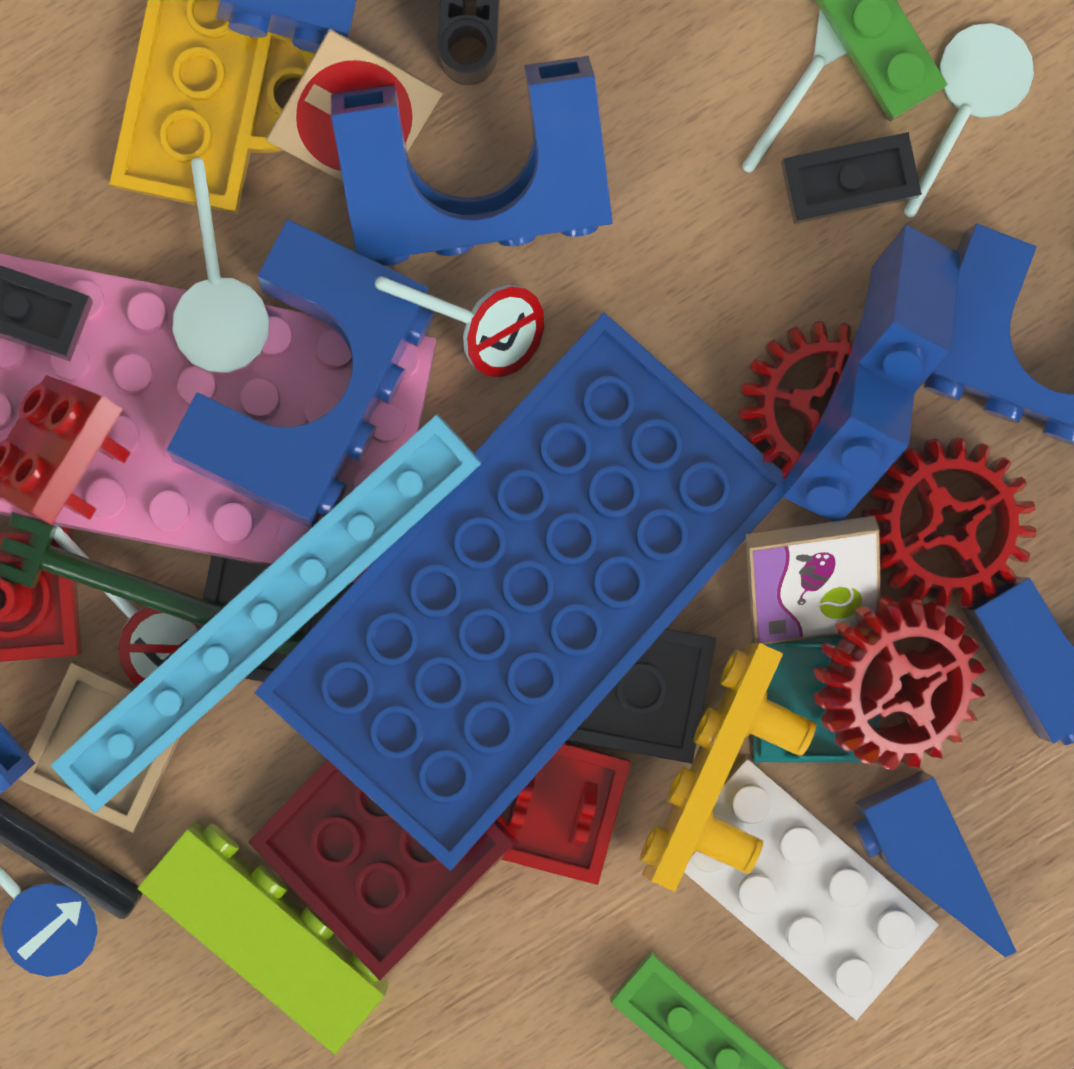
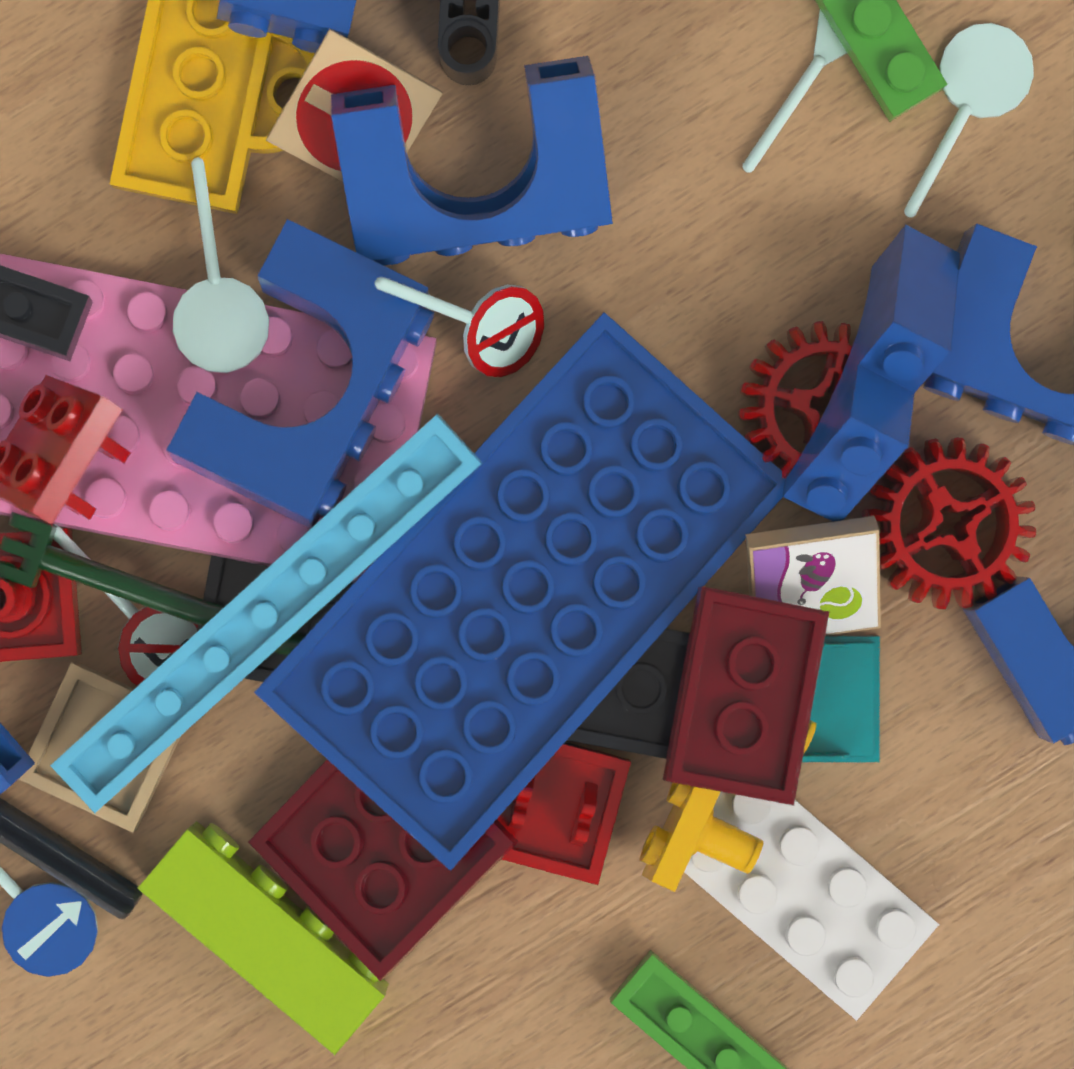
black plate [781,132,922,224] -> none
red gear [812,596,987,770] -> none
blue slope [853,770,1017,957] -> none
none -> dark red tile [662,586,829,806]

